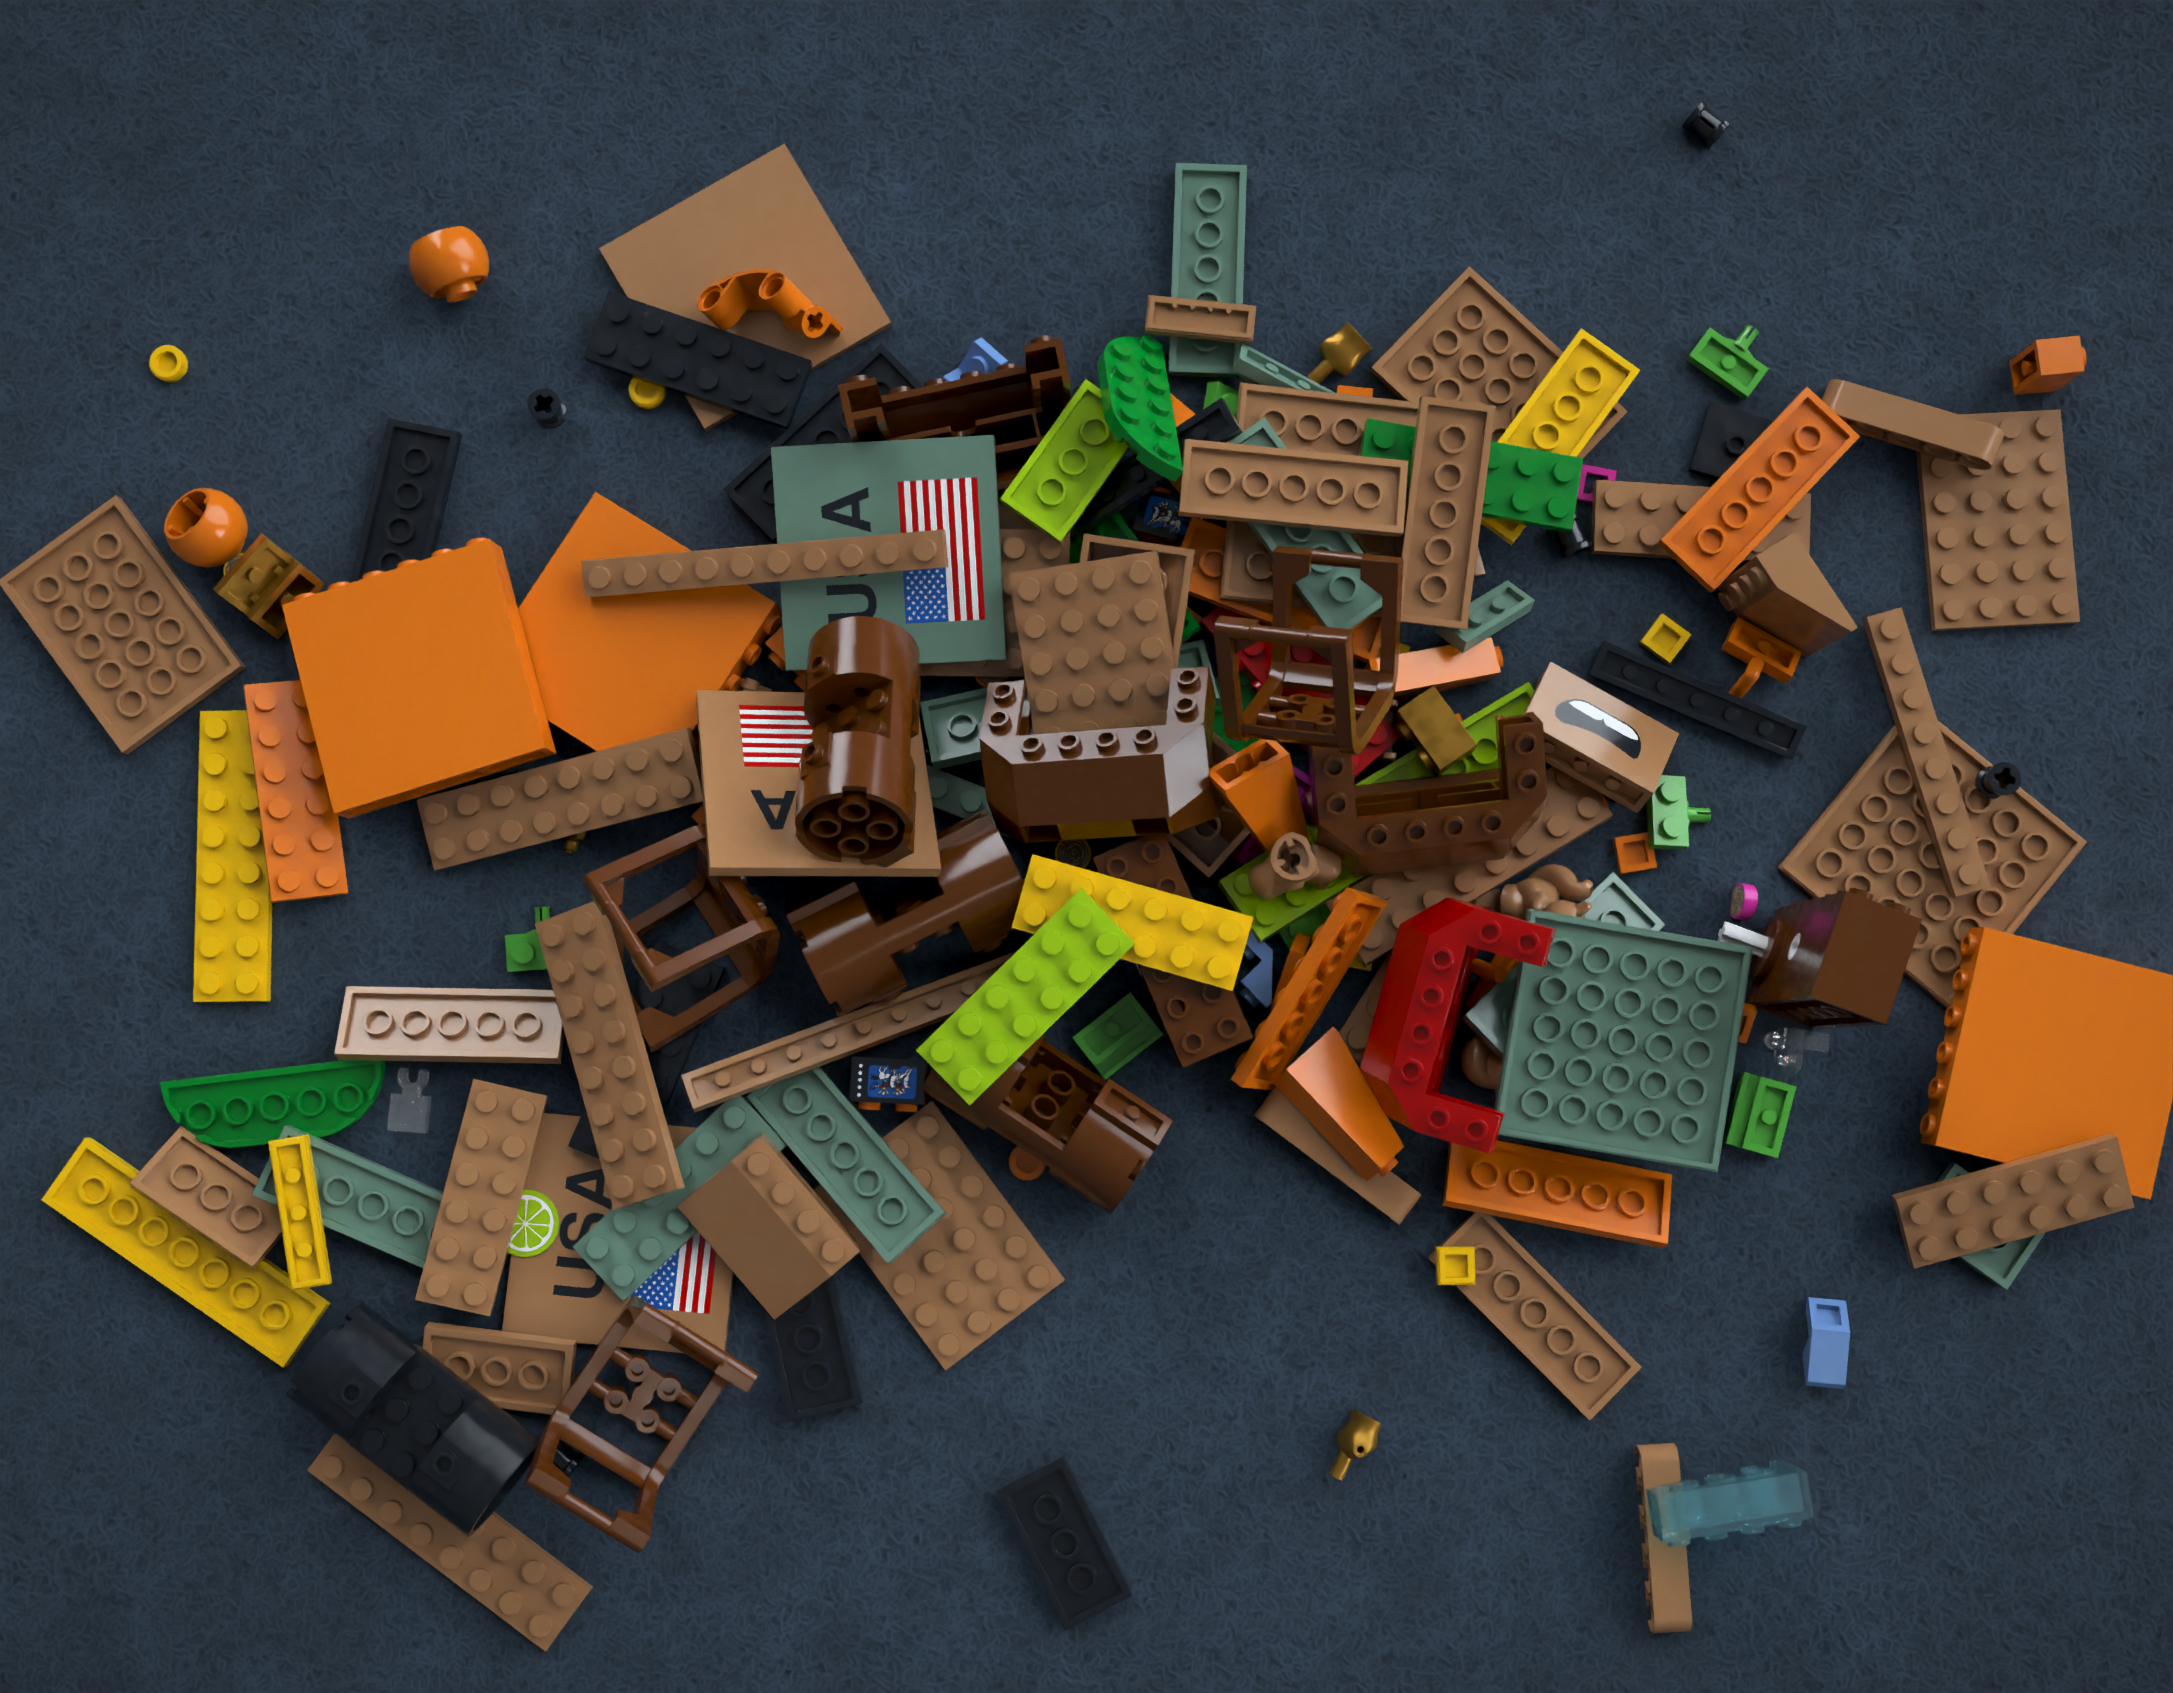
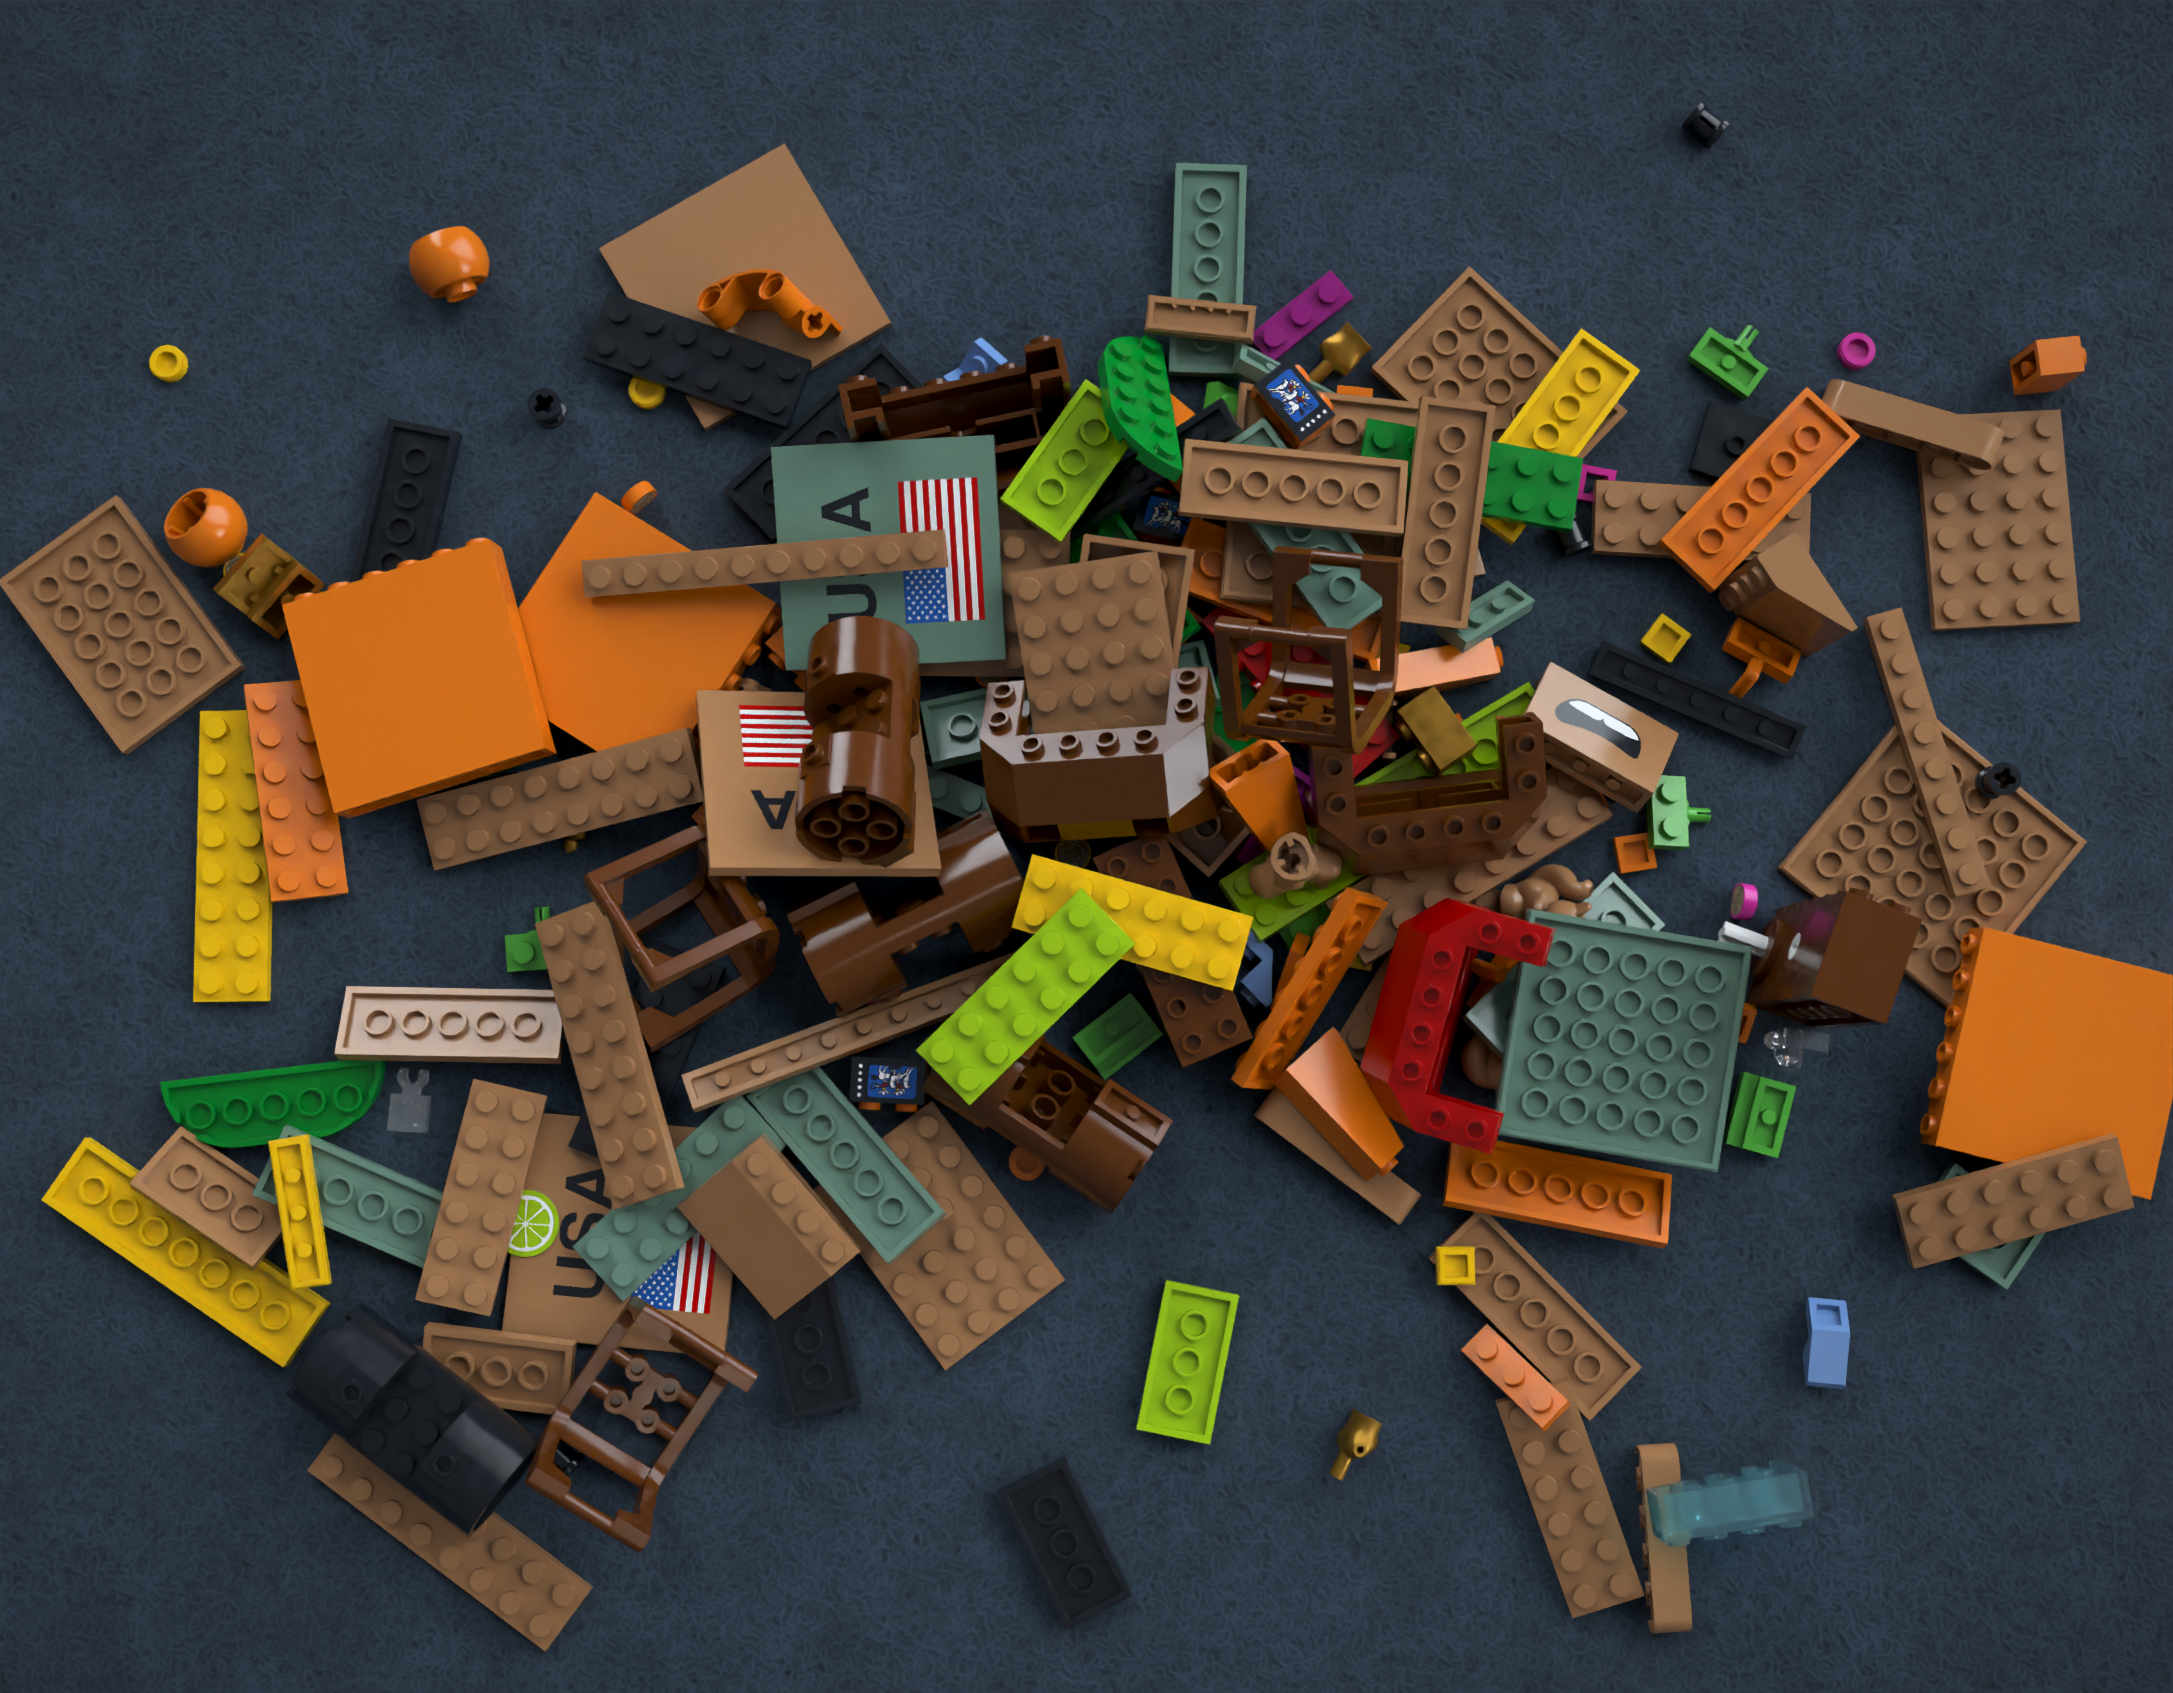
none -> orange tile [621,481,657,515]
none -> lime plate [1136,1279,1239,1445]
none -> brick [1250,358,1335,450]
none -> magenta plate [1252,270,1353,361]
none -> orange plate [1461,1324,1570,1432]
none -> medium nougat plate [1495,1377,1645,1618]
none -> dark pink tile [1837,332,1876,370]

